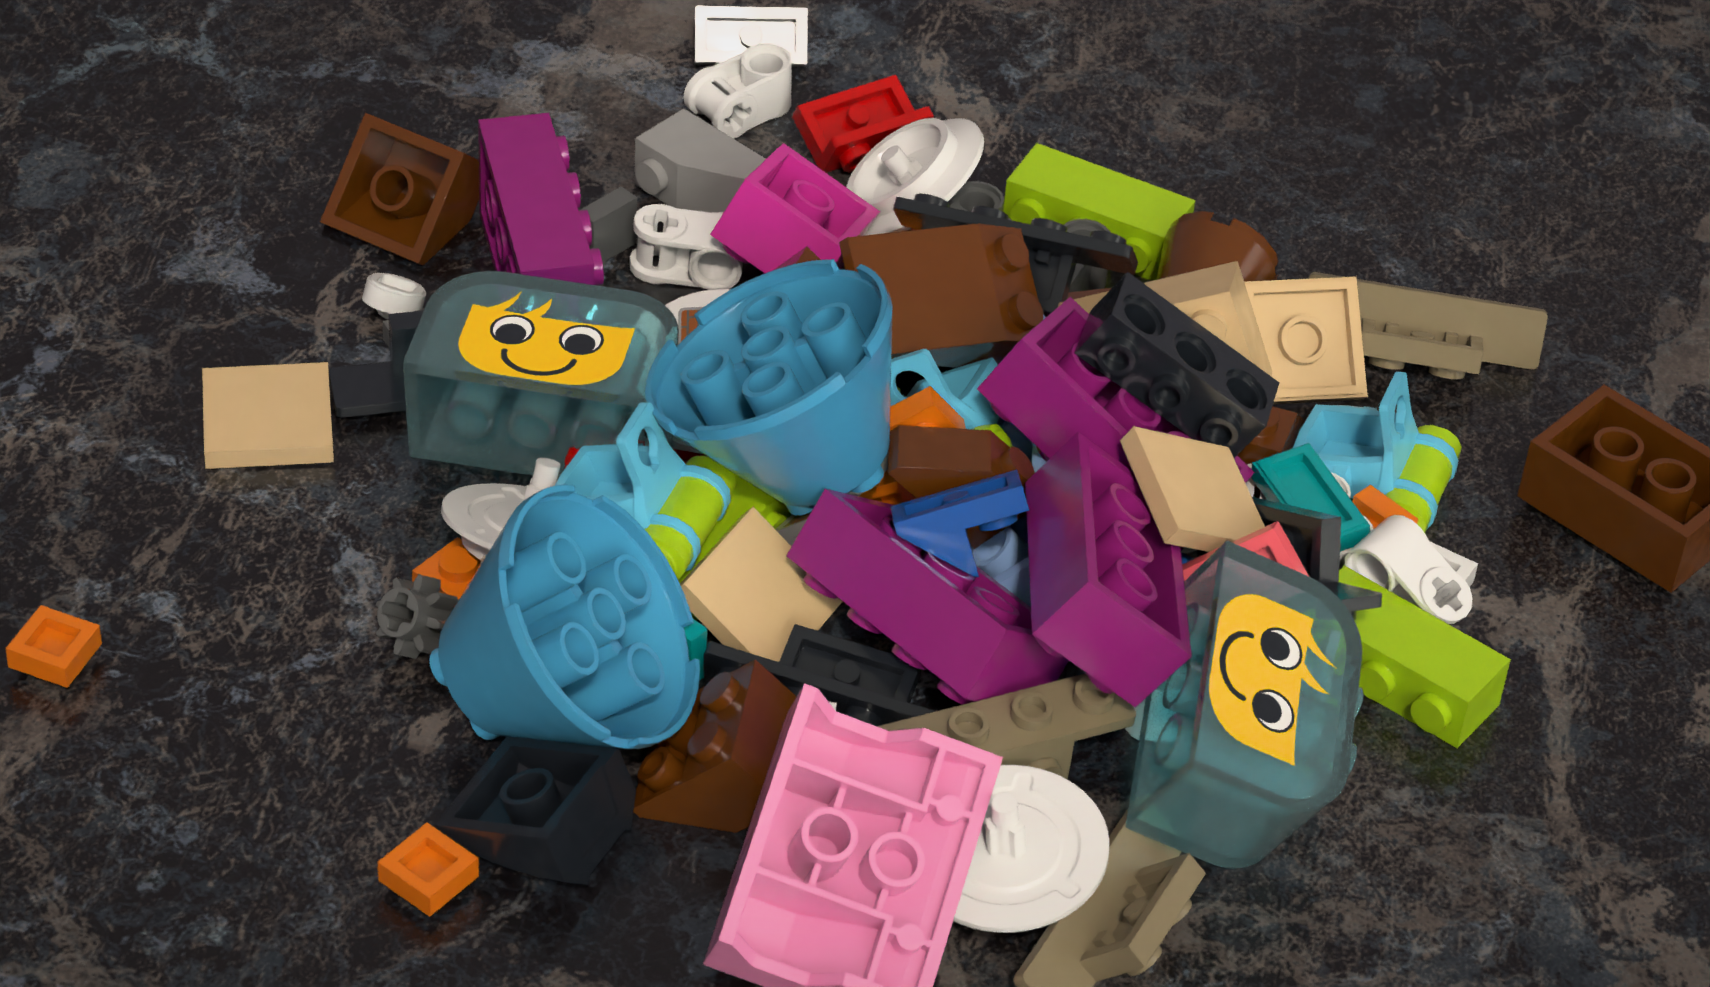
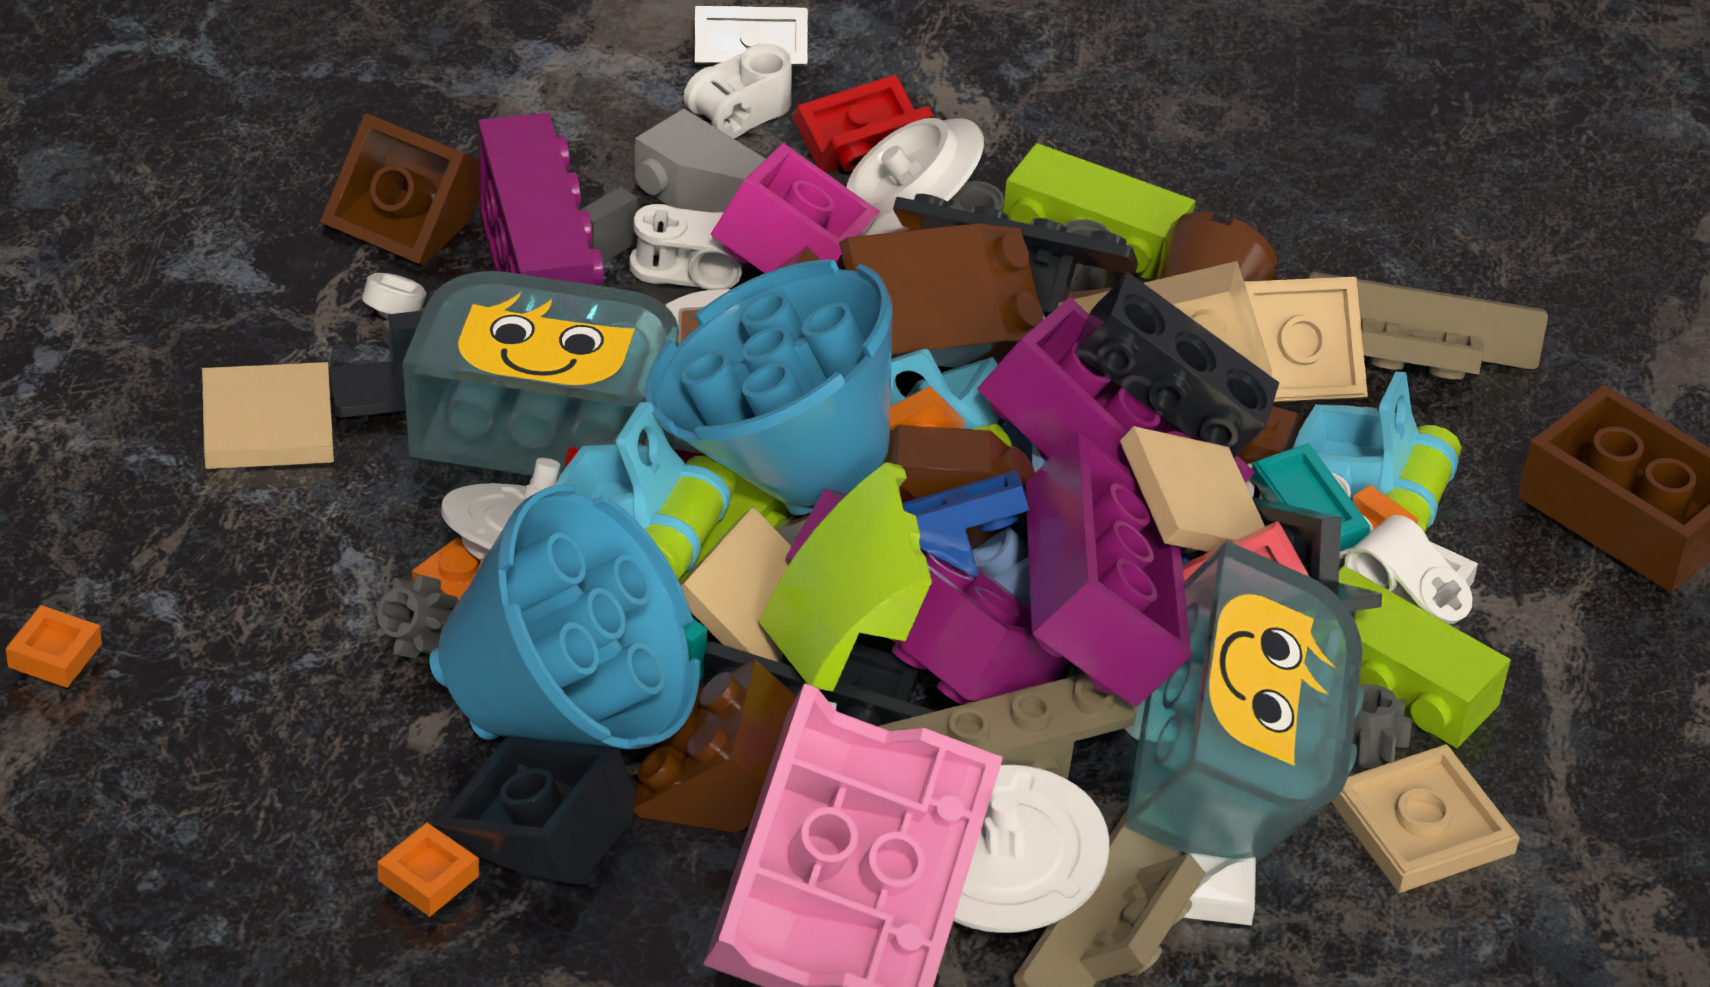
none -> lime slope [758,462,932,691]
none -> white tile [1183,849,1256,925]
none -> dark grey gear [1327,684,1412,768]
none -> tan tile [1328,744,1520,893]

